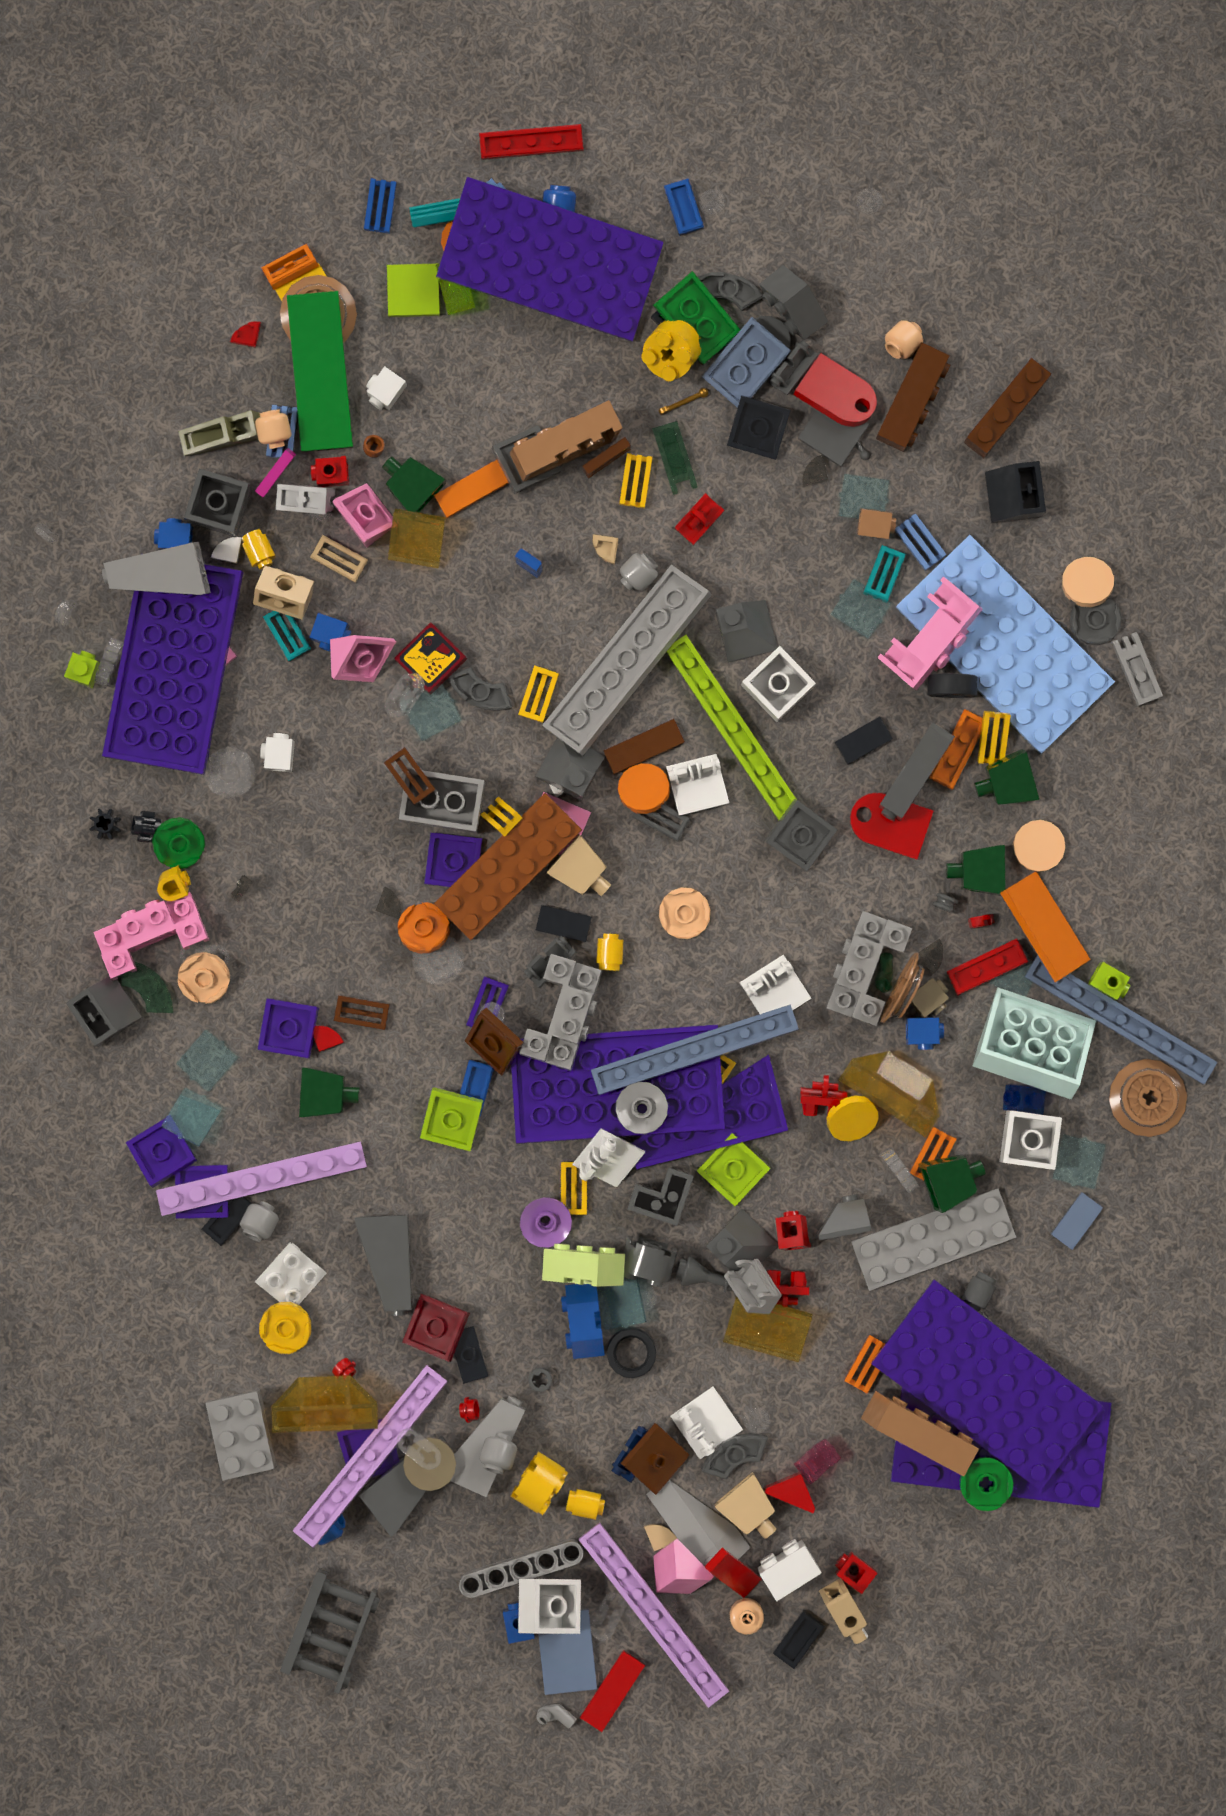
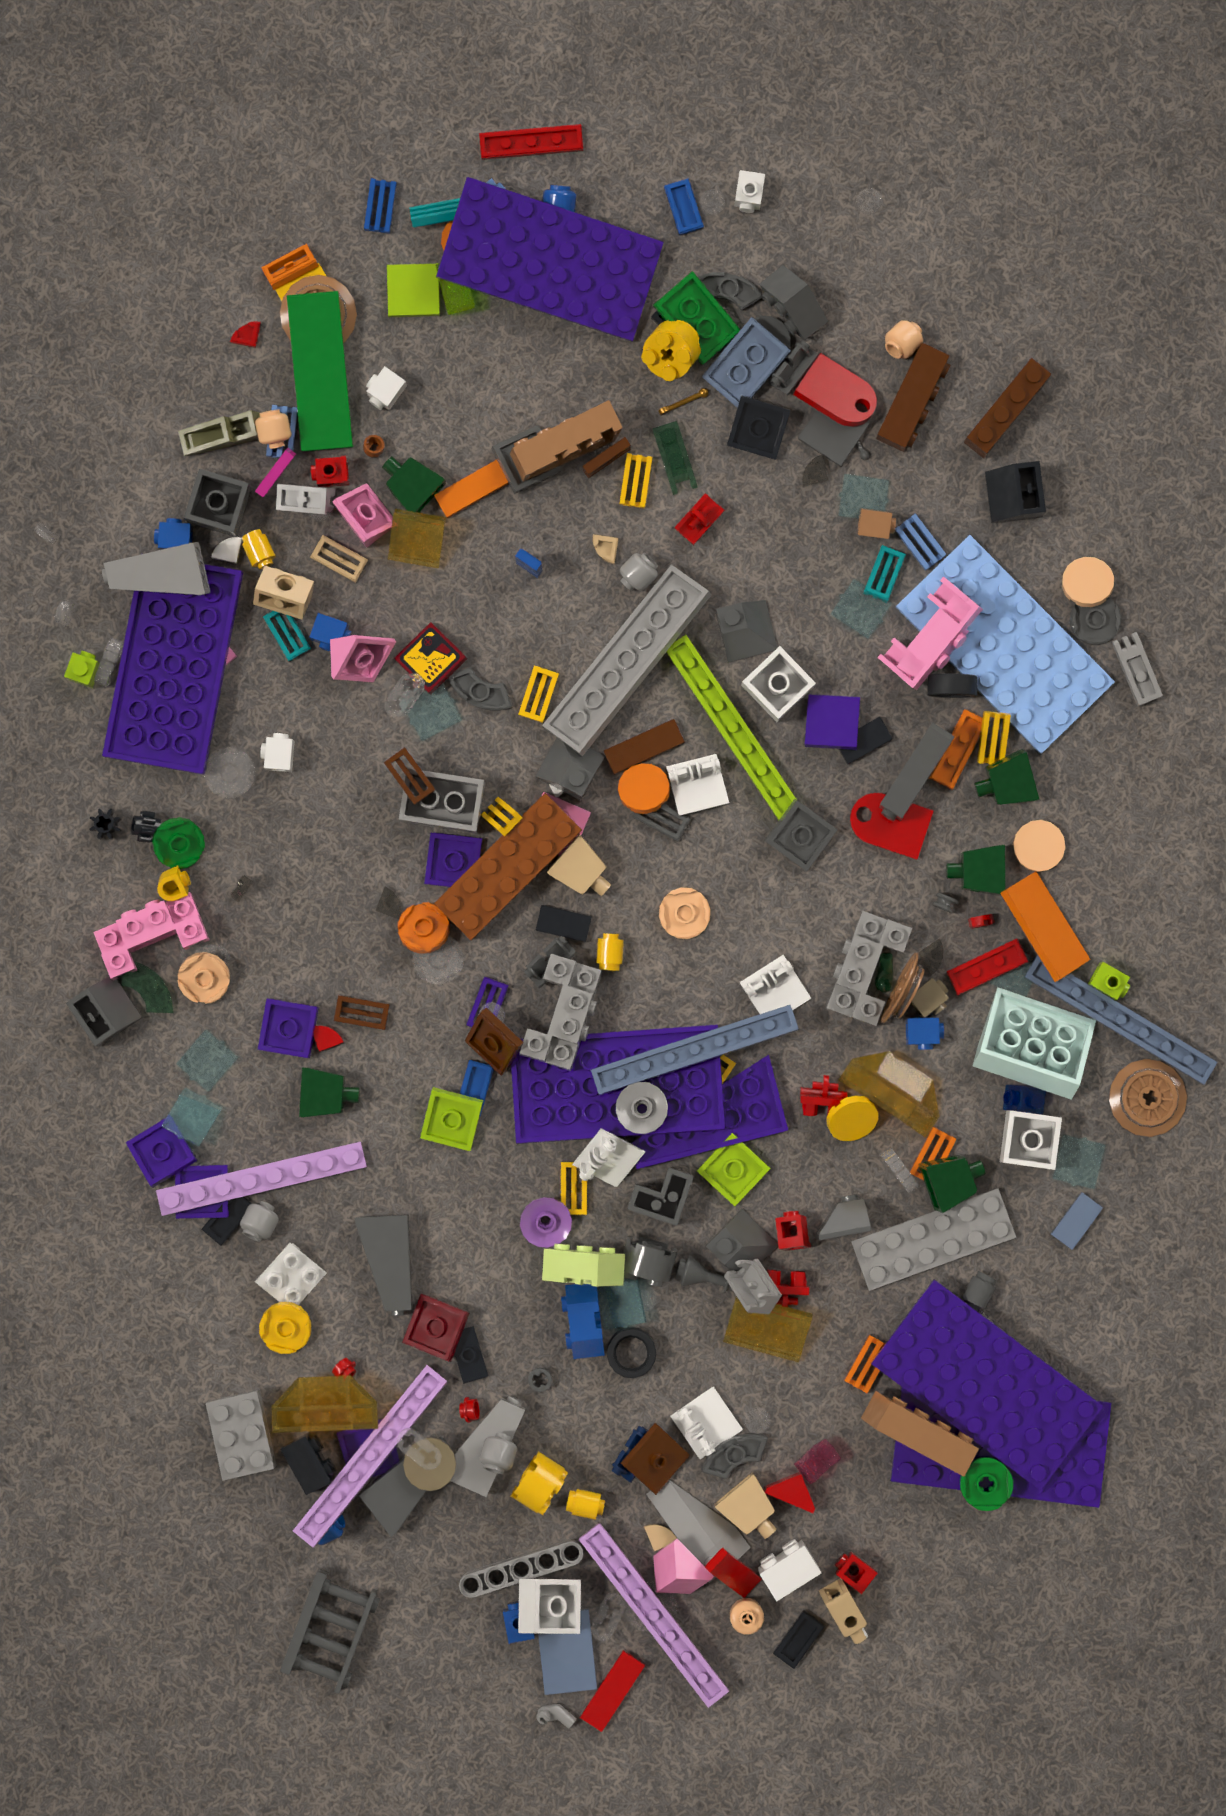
none -> black slope [280,1431,337,1495]
none -> white brick [734,170,765,213]
none -> dark purple tile [805,694,860,750]

